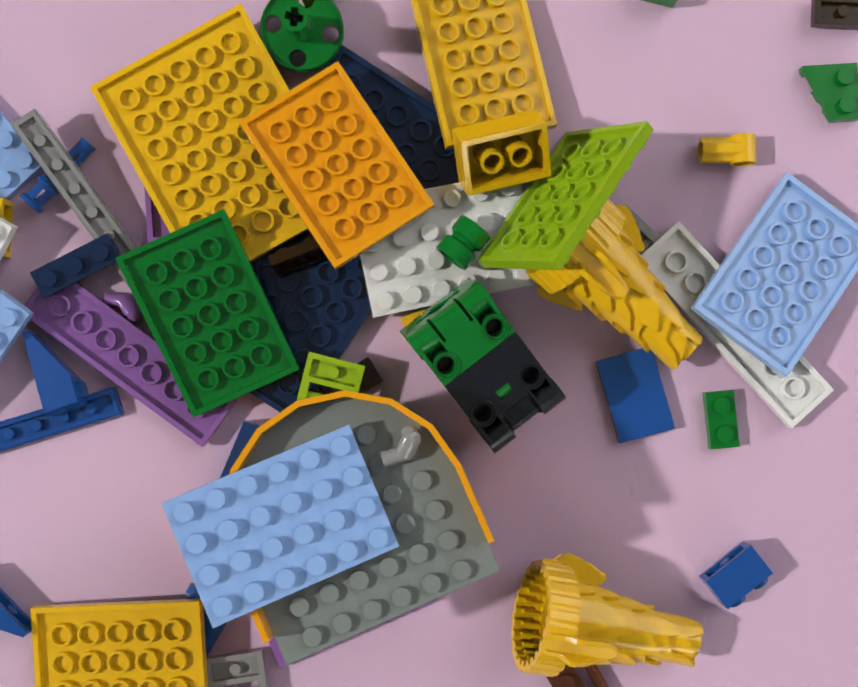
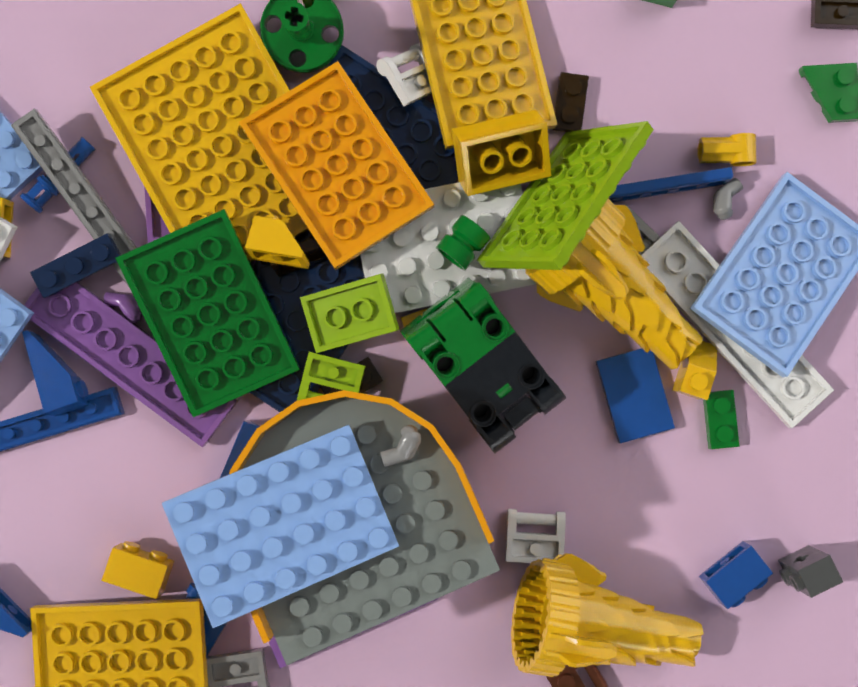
none -> yellow brick [101,541,174,599]
none -> yellow slope [245,215,310,269]
none -> lime plate [300,273,400,353]
none -> white plate [376,43,432,106]
none -> white plate [505,509,566,563]
none -> dark brown plate [552,72,589,132]
none -> blue tile [608,167,734,203]
none -> yellow slope [672,341,717,400]
none -> light grey arm [713,178,743,220]
none -> dark grey brick [778,545,843,598]

